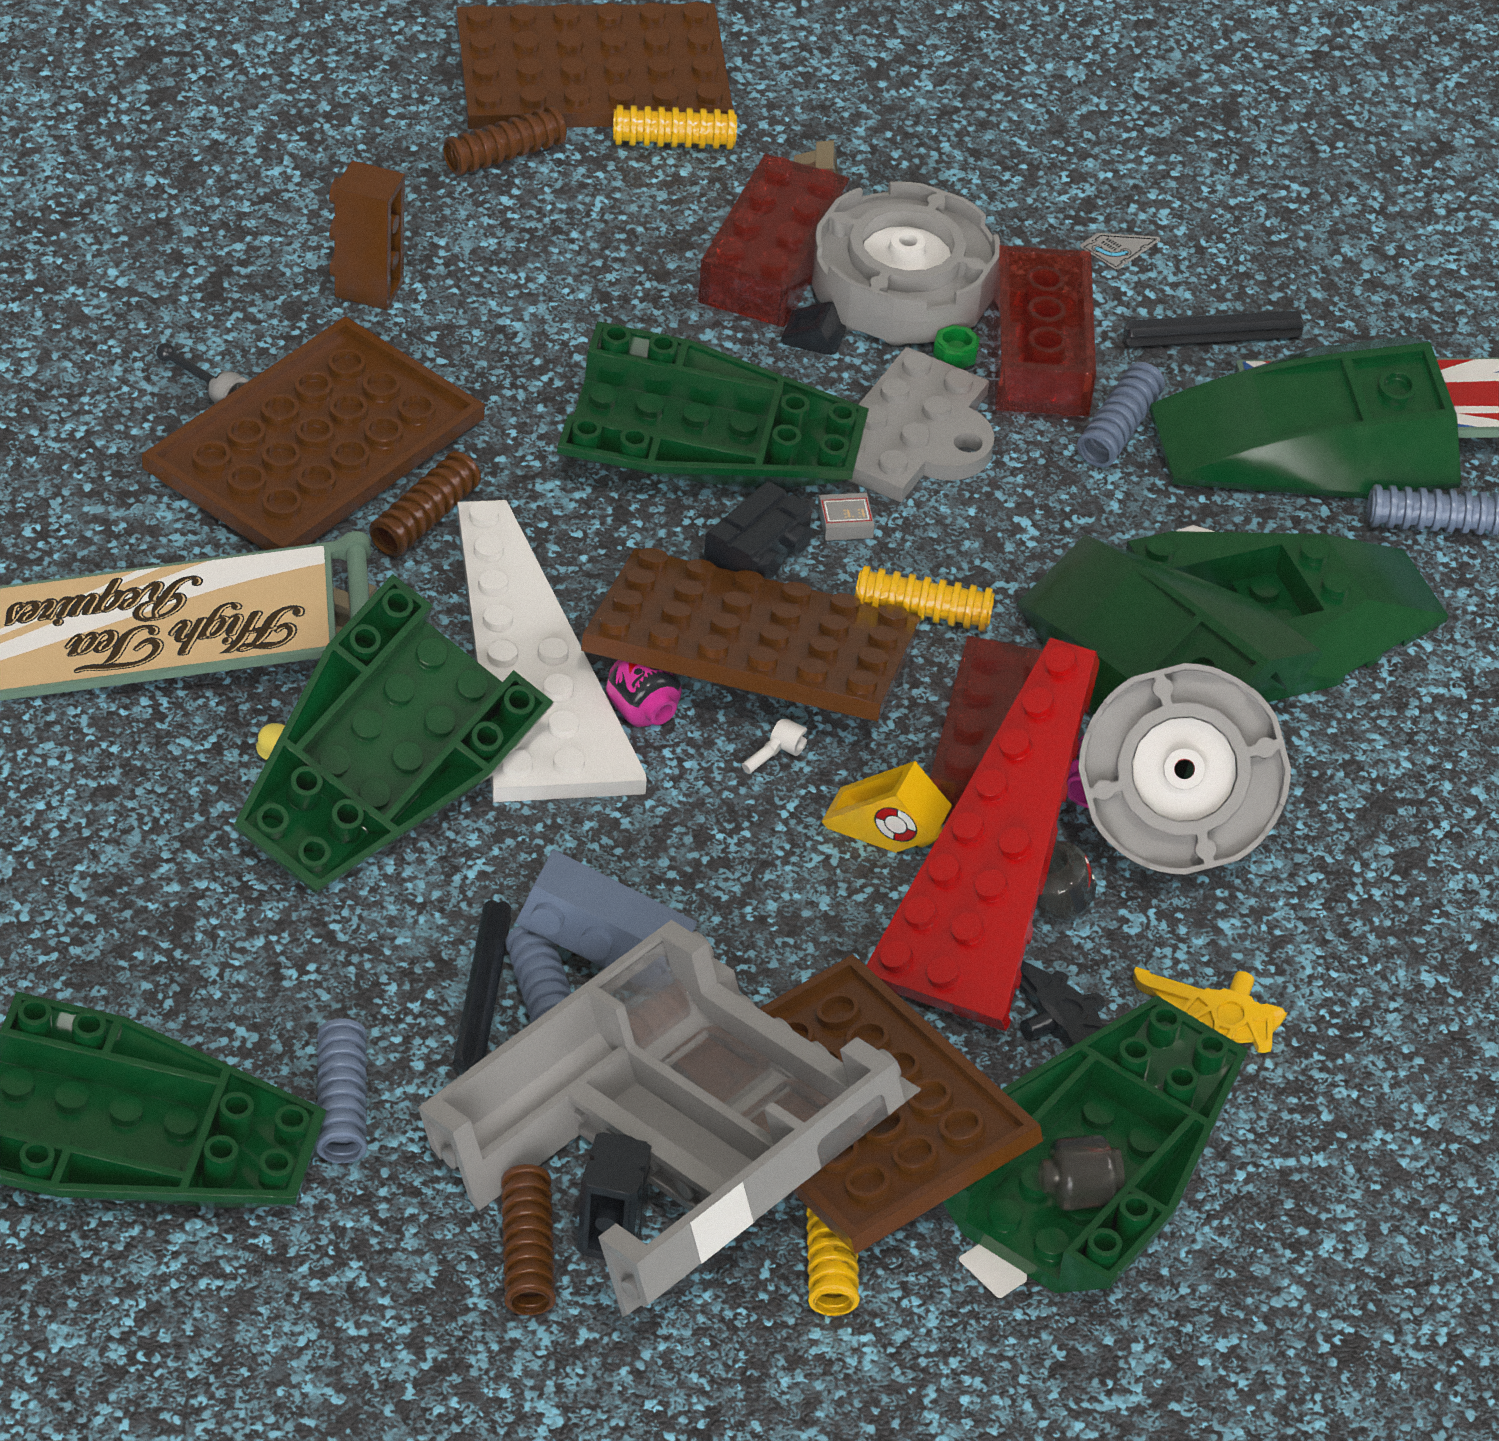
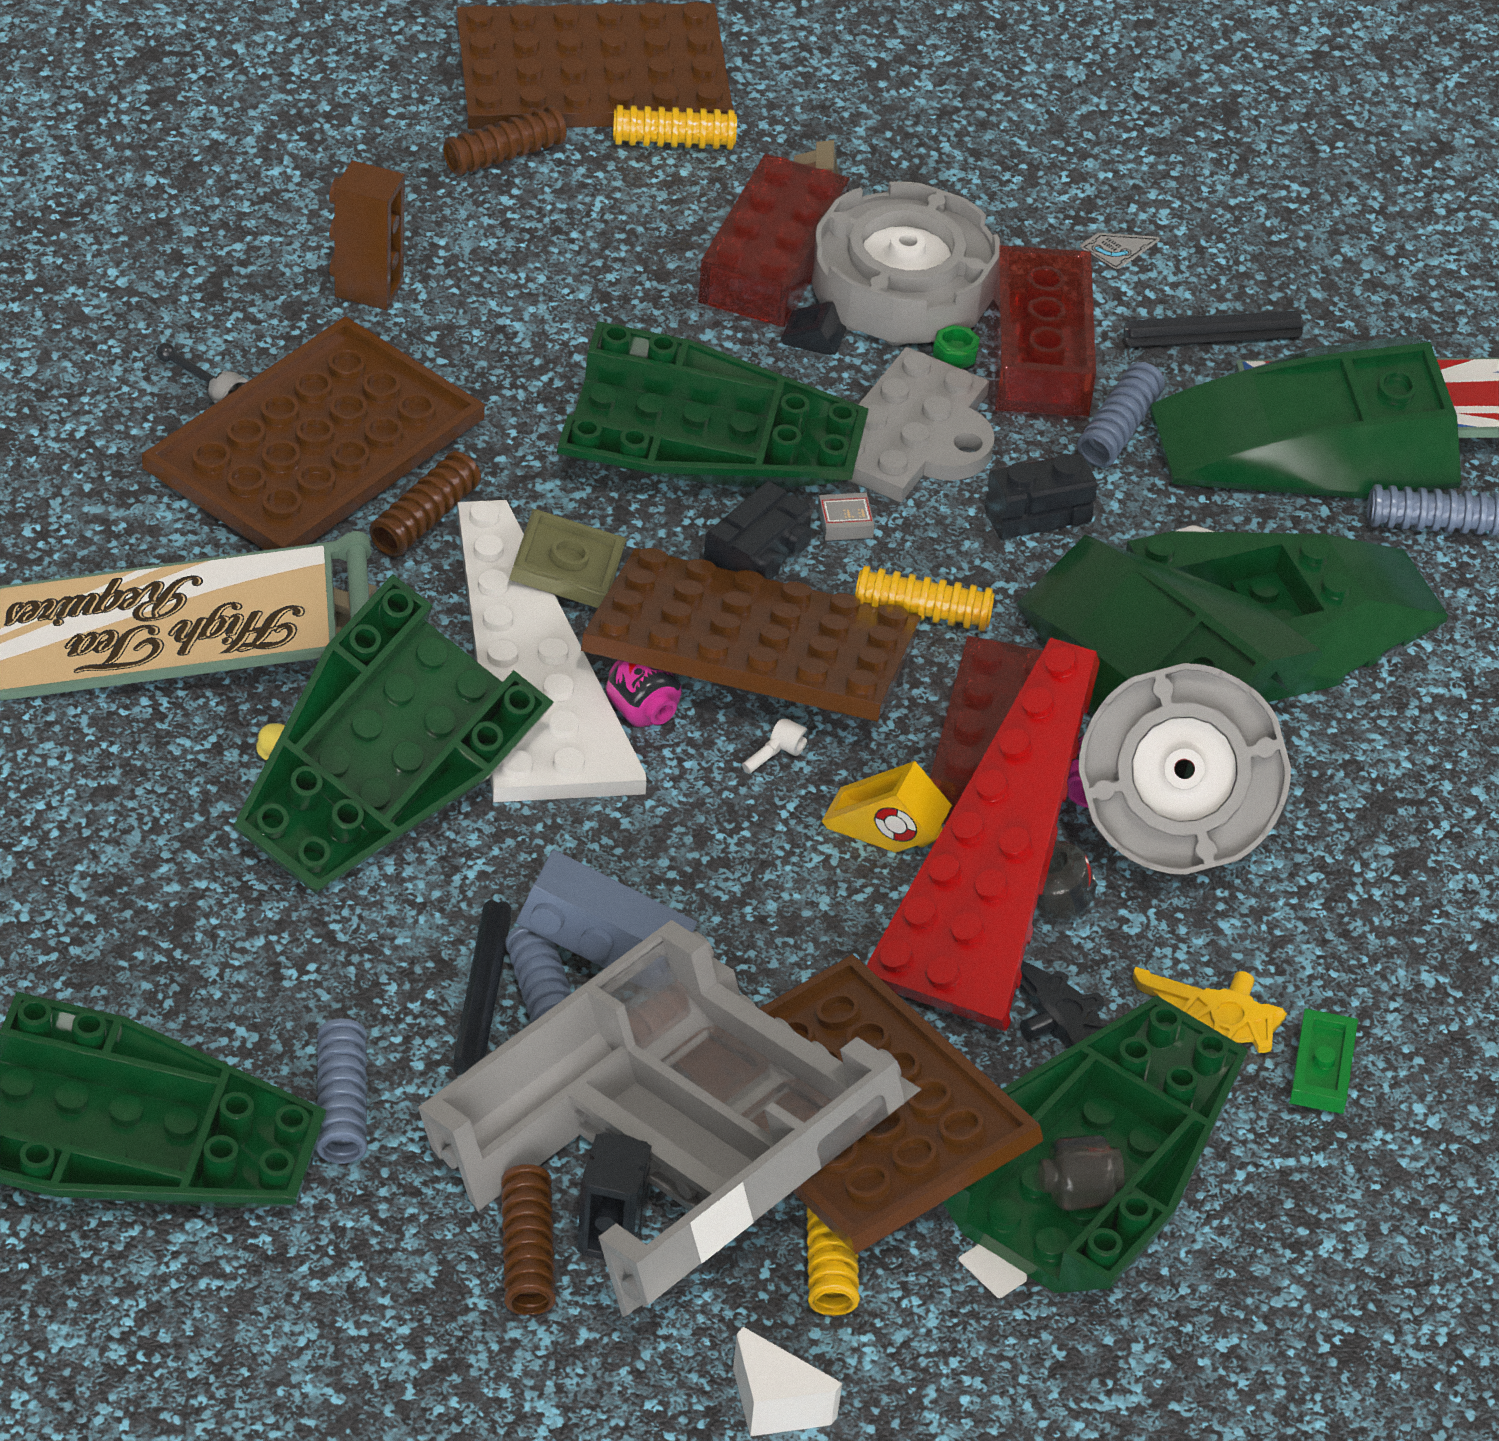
none -> olive tile [509,509,626,608]
none -> white slope [733,1327,842,1436]
none -> black brick [984,453,1098,539]
none -> green plate [1289,1008,1358,1114]

